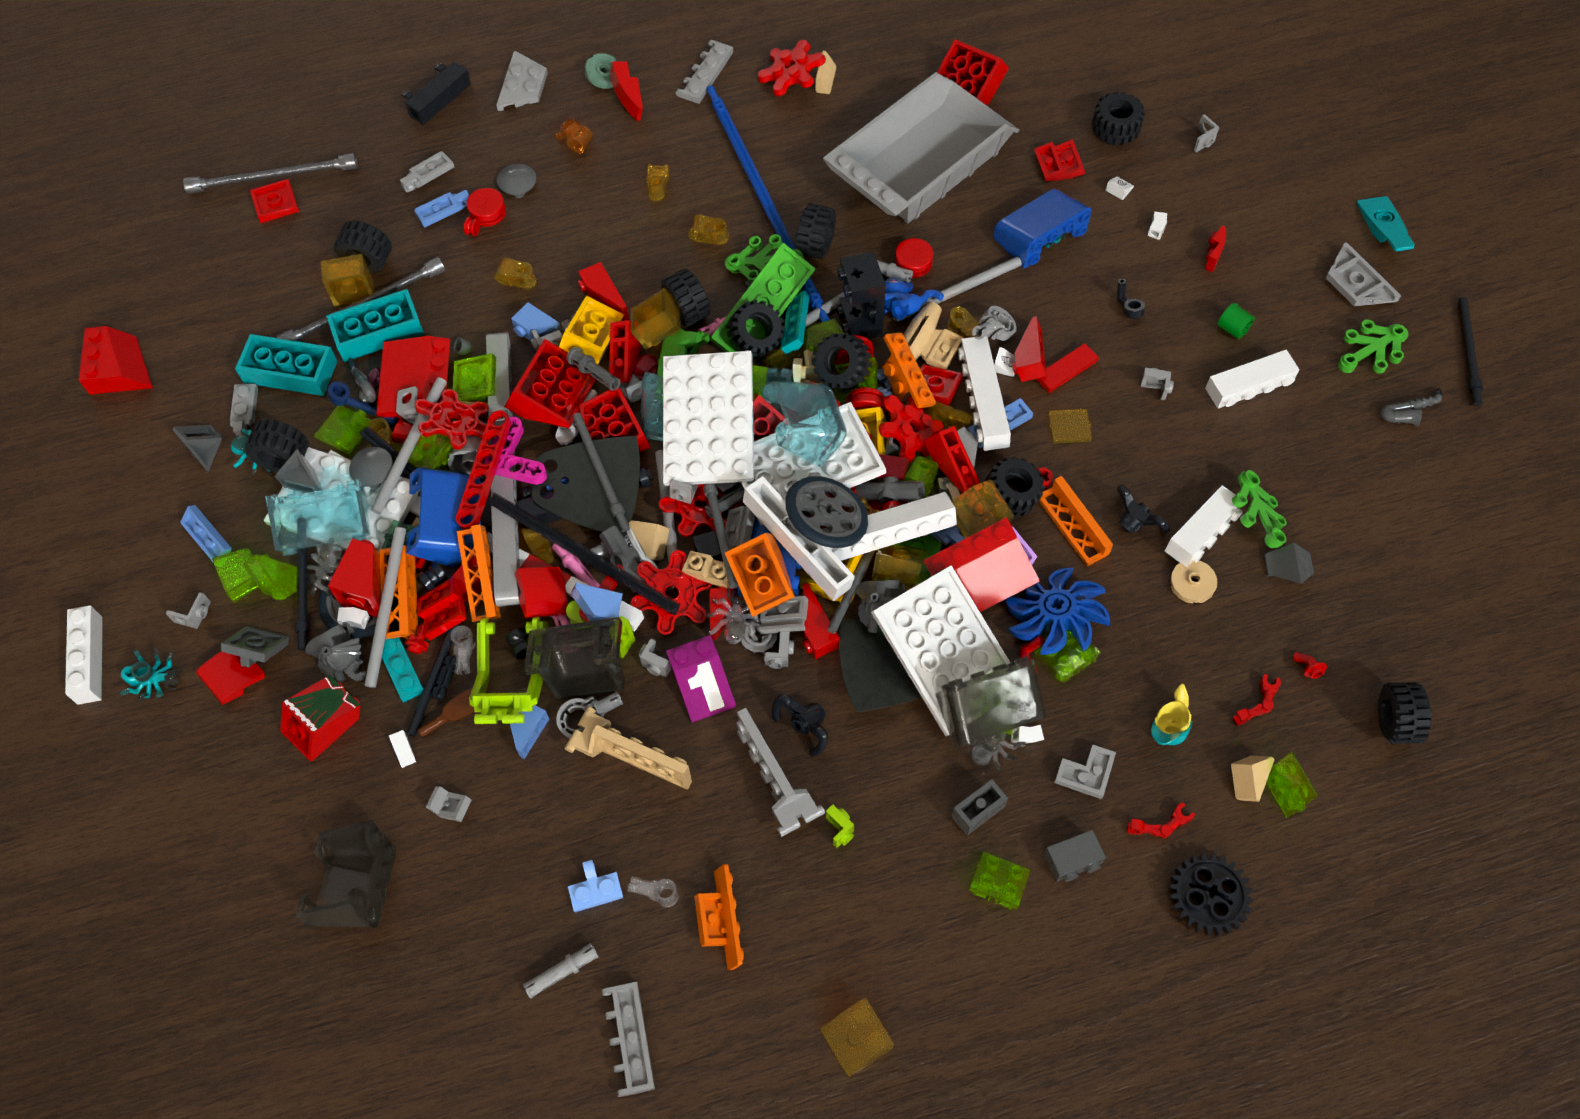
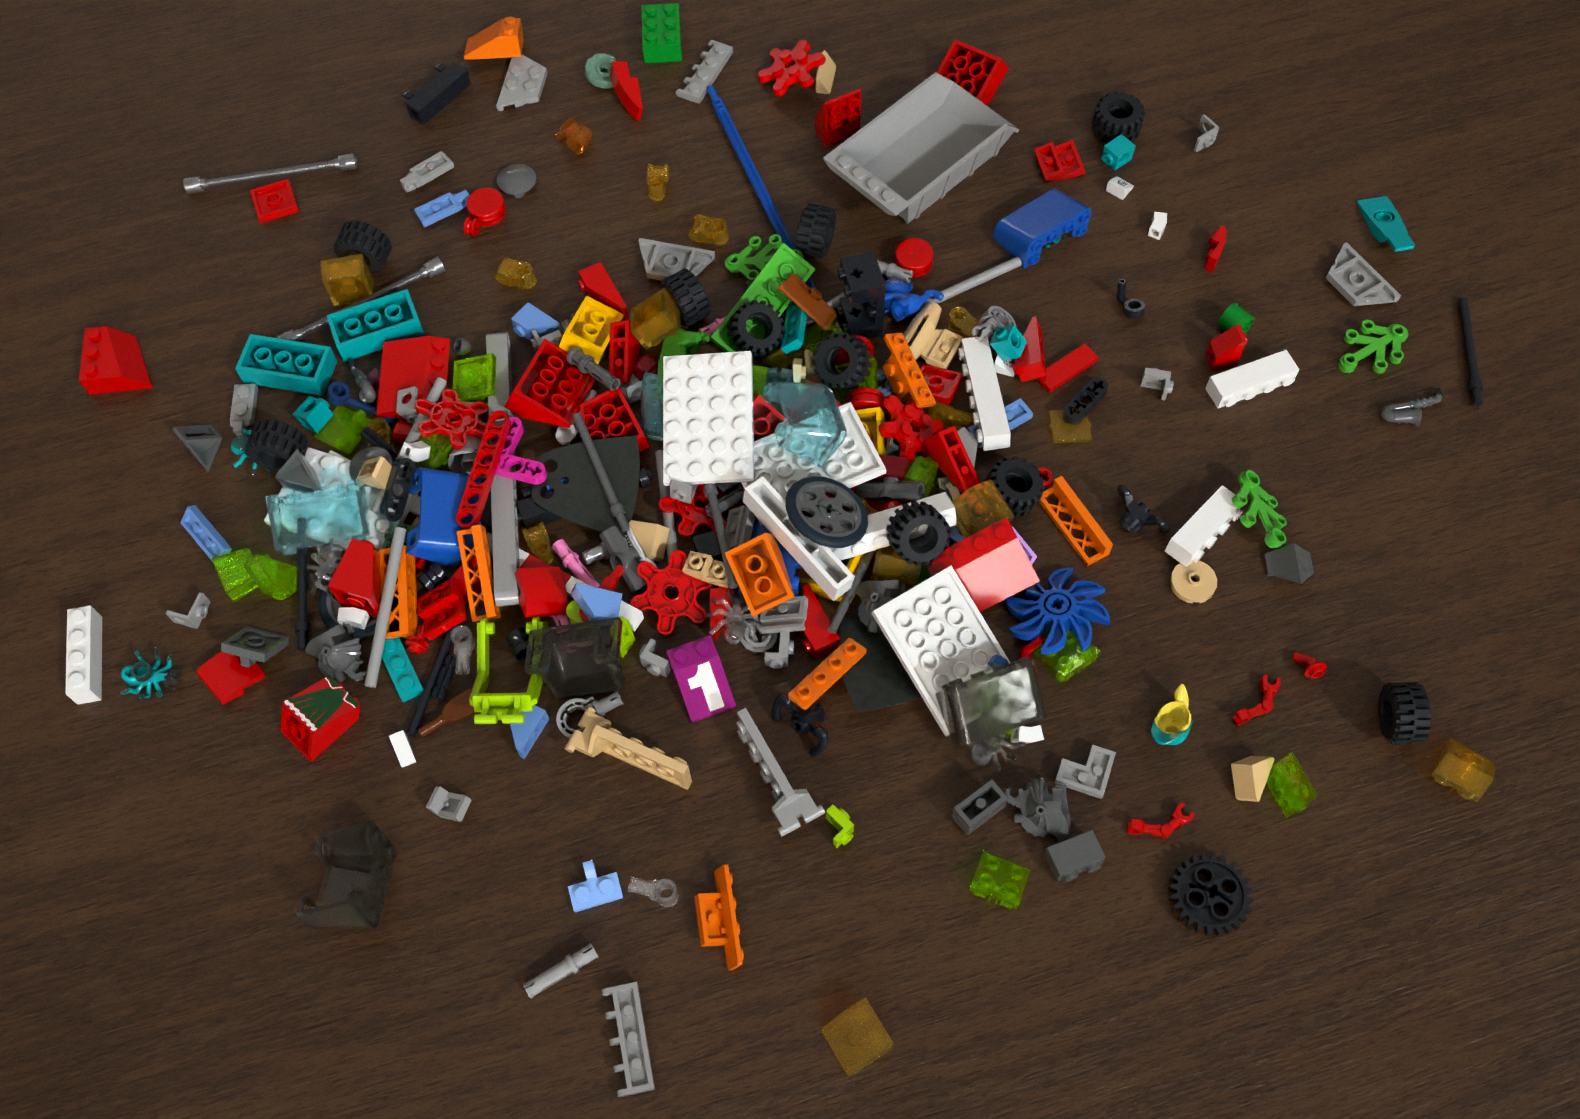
black axle [490,493,681,615] -> none
none -> teal brick [292,396,334,433]
none -> tan slope [355,456,392,490]
none -> black beam [380,458,416,522]
none -> white piece [399,441,431,462]
none -> orange slope [464,17,524,60]
none -> light grey wing [639,238,715,281]
none -> green brick [641,3,682,64]
none -> dark orange door [777,273,838,332]
none -> orange bracket [788,638,867,710]
none -> red slope [815,89,861,146]
none -> black tyre [886,501,951,566]
none -> blue piece [988,655,1009,672]
none -> teal brick [990,324,1027,361]
none -> dark grey helmet [1005,778,1070,842]
none -> black beam [1063,378,1108,425]
none -> teal brick [1101,134,1135,171]
none -> red slope [1205,325,1247,370]
none -> clear yellow slope [1431,737,1495,802]

